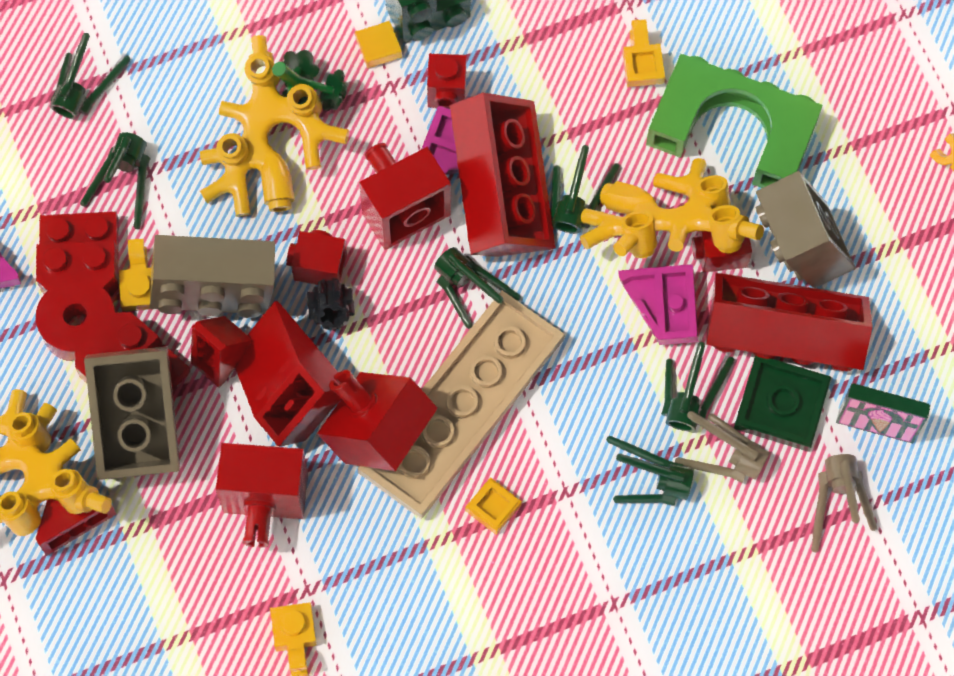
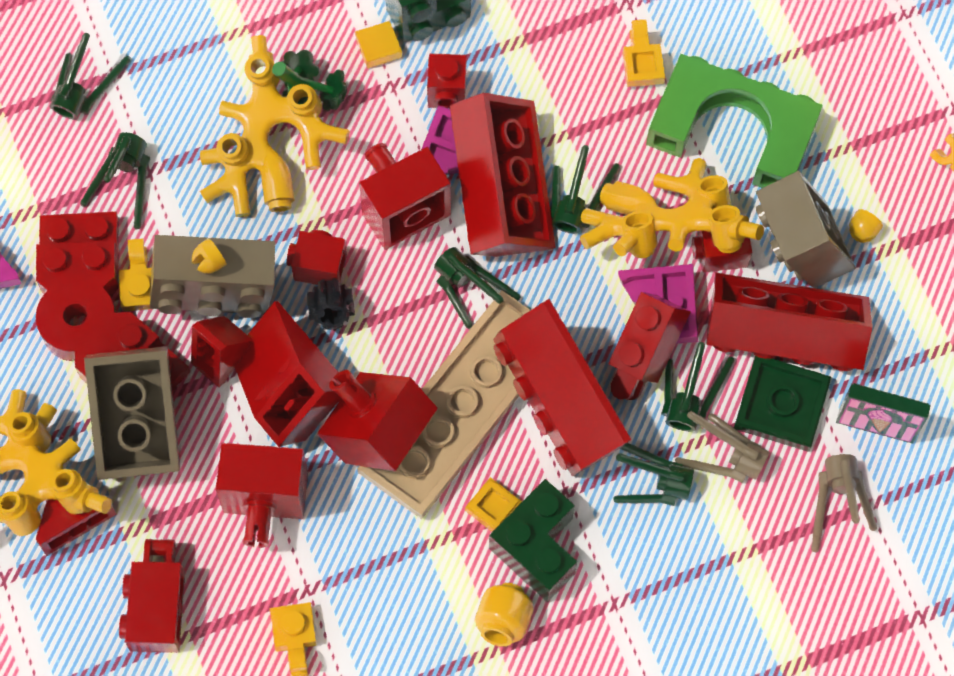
none -> red brick [119,539,185,653]
none -> yellow hinge [192,238,227,274]
none -> yellow head [475,582,534,647]
none -> dark green brick [489,479,578,603]
none -> red slope [493,299,631,477]
none -> red brick [608,292,691,400]
none -> yellow hinge [849,209,883,243]

